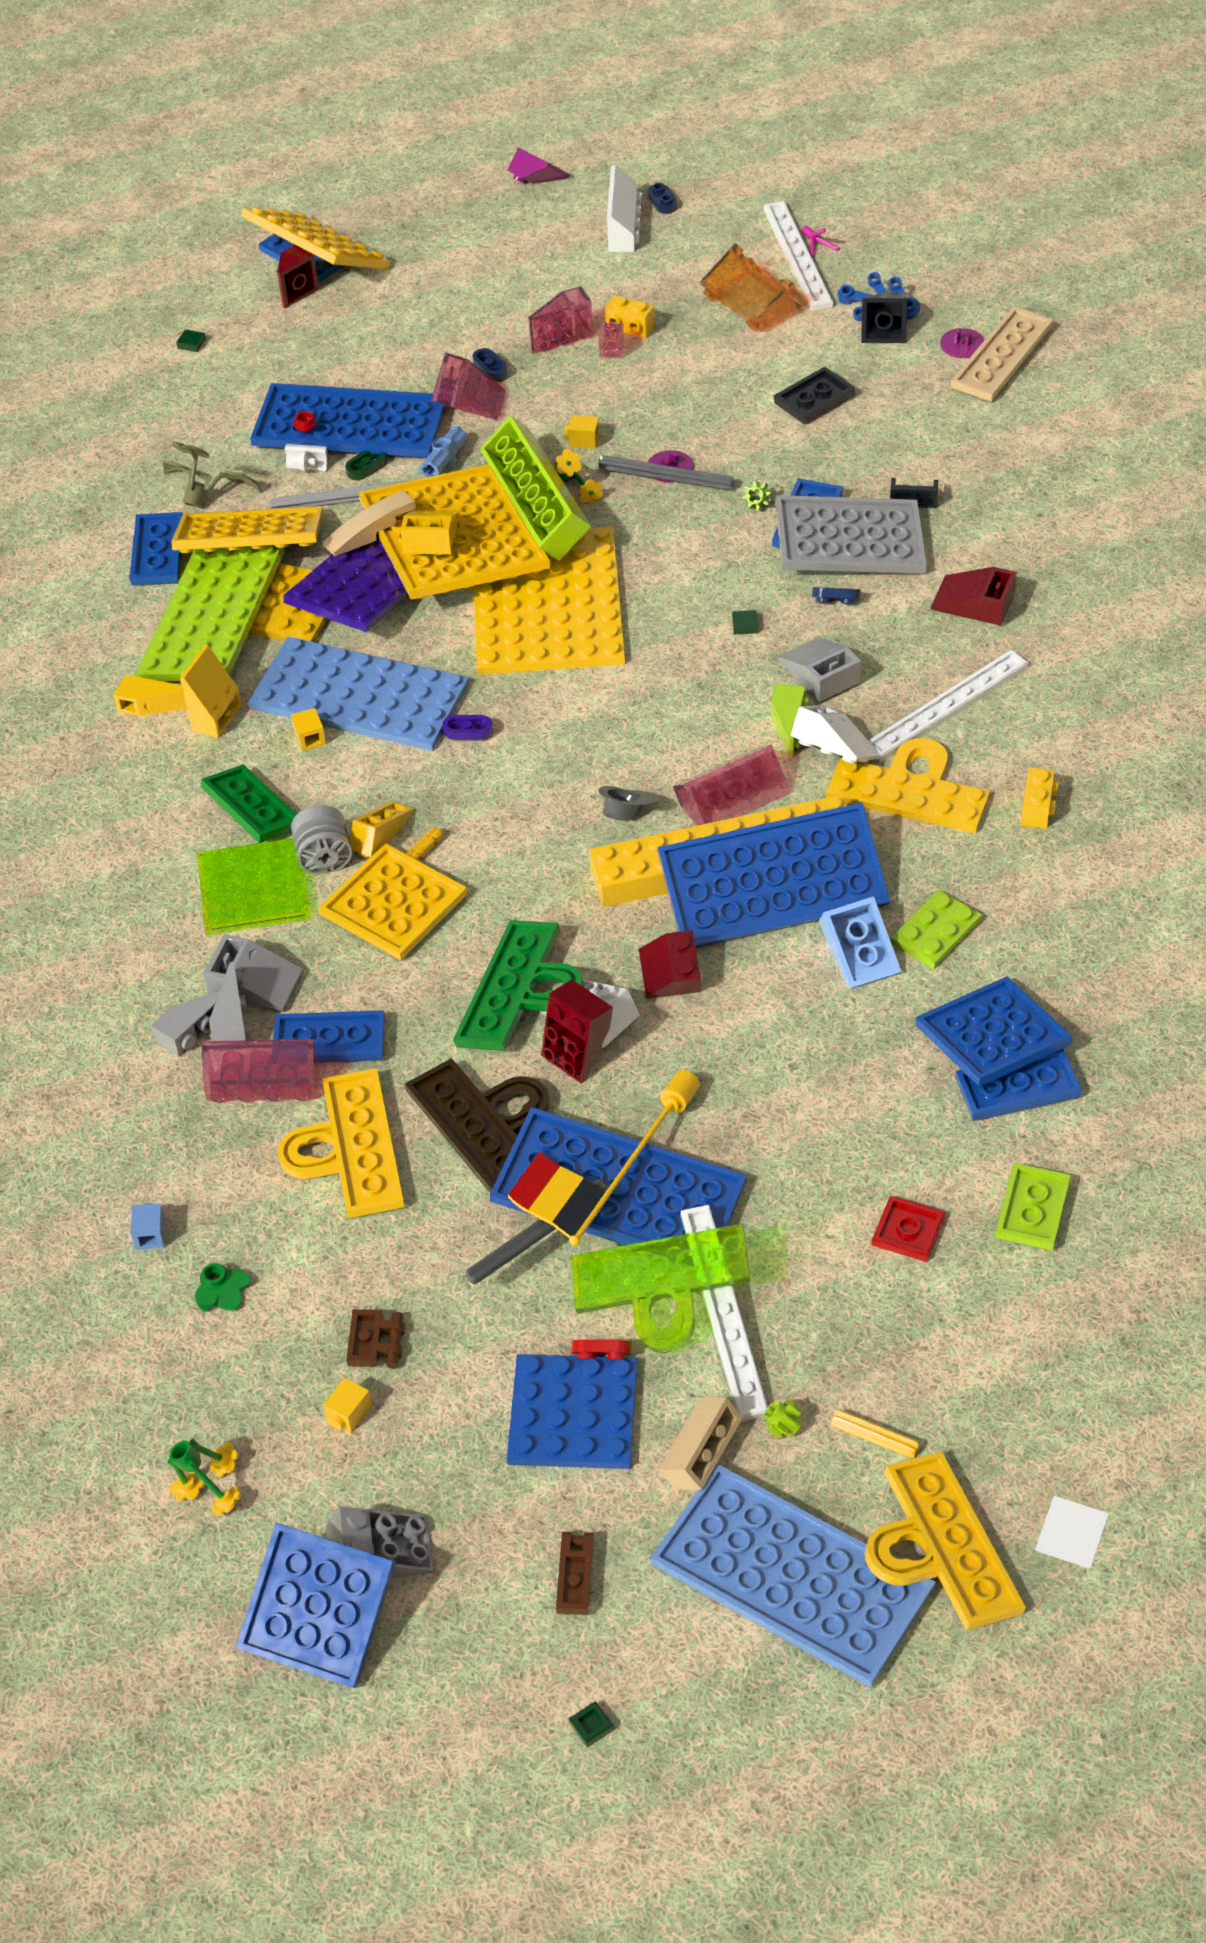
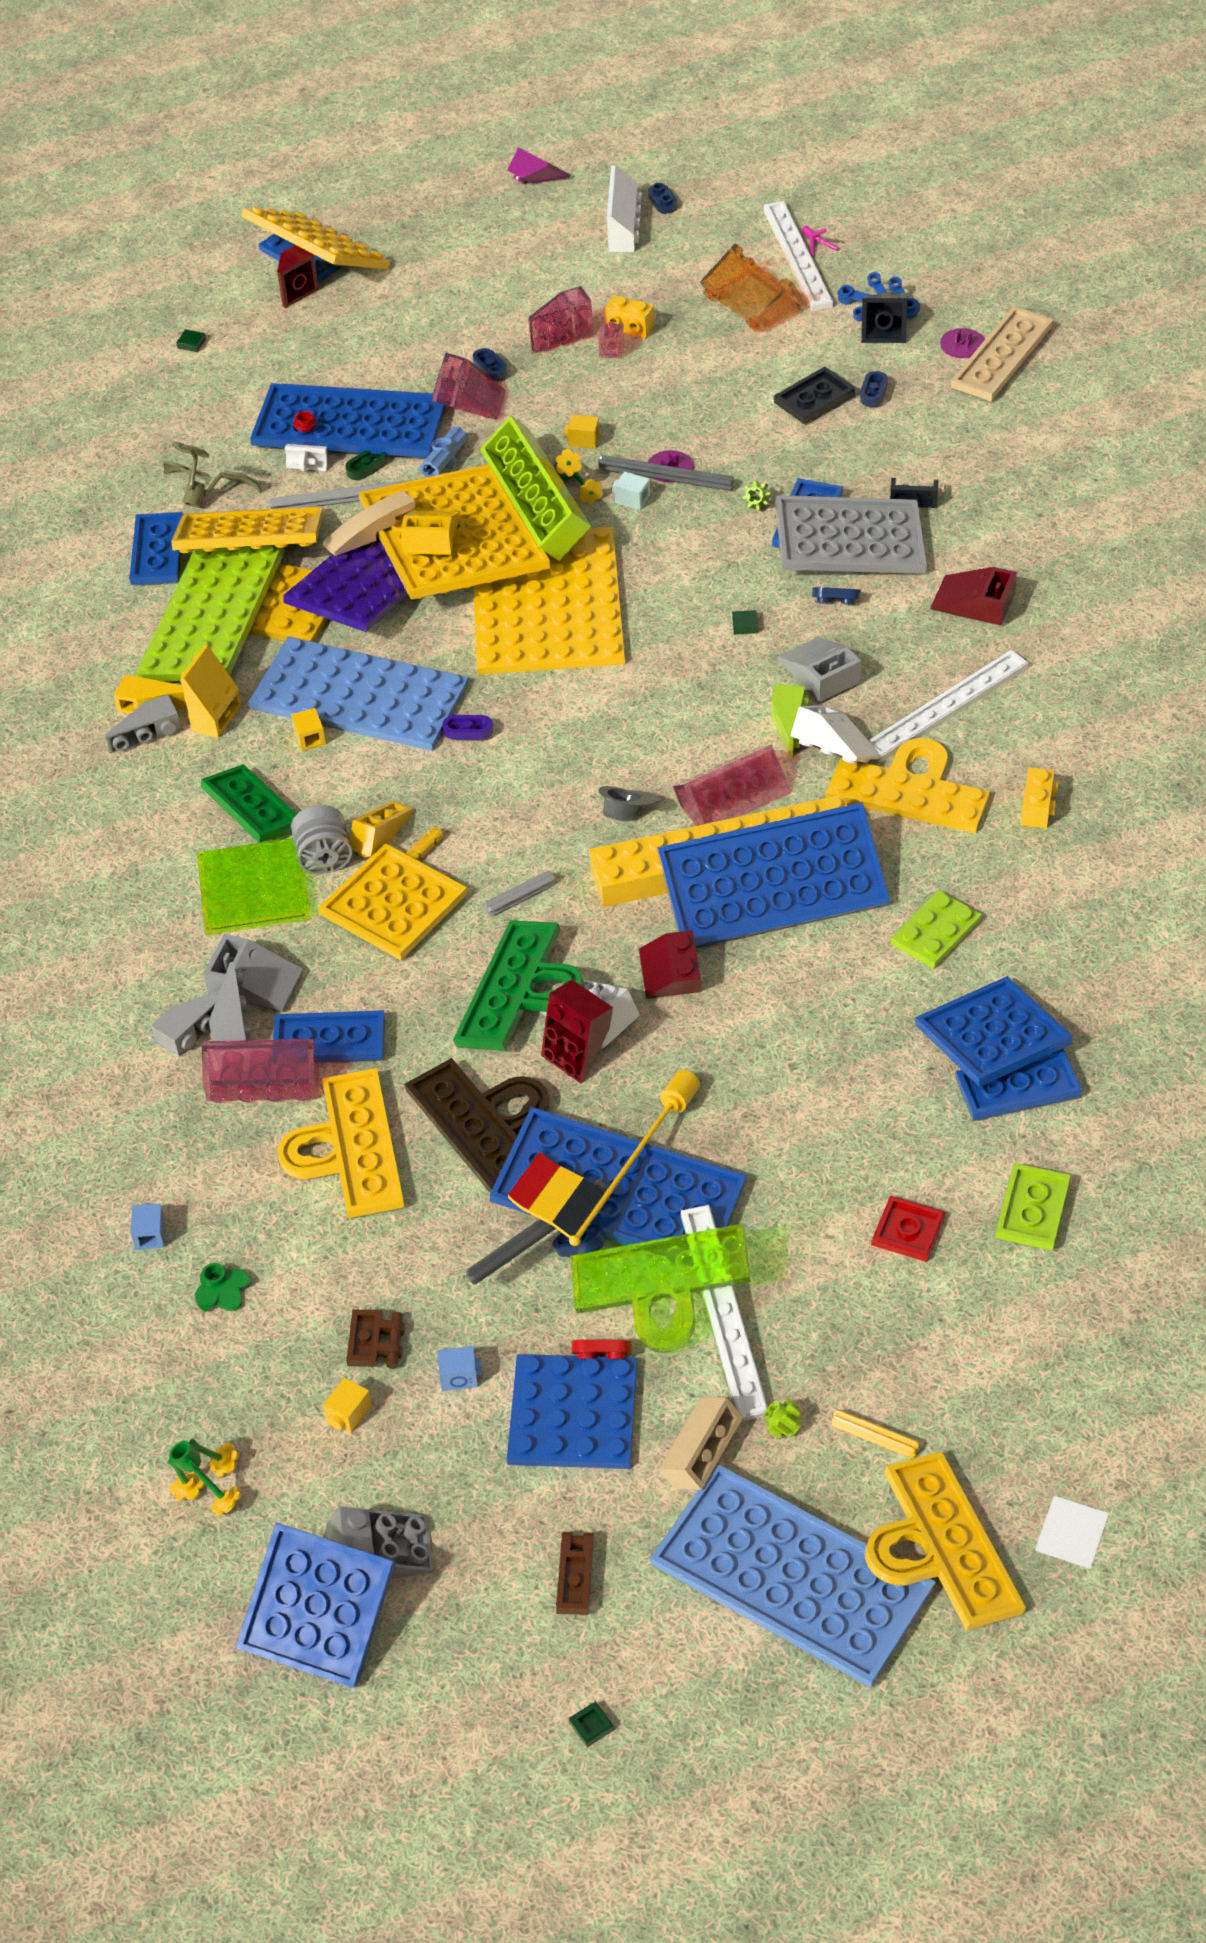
light blue slope [819,896,902,989] -> none
none -> light grey slope [105,694,181,754]
none -> medium blue brick [437,1346,483,1391]
none -> light grey axle [484,871,556,916]
none -> dark blue plate [552,1225,606,1258]
none -> light aqua brick [612,471,650,510]
none -> dark blue plate [860,371,888,407]

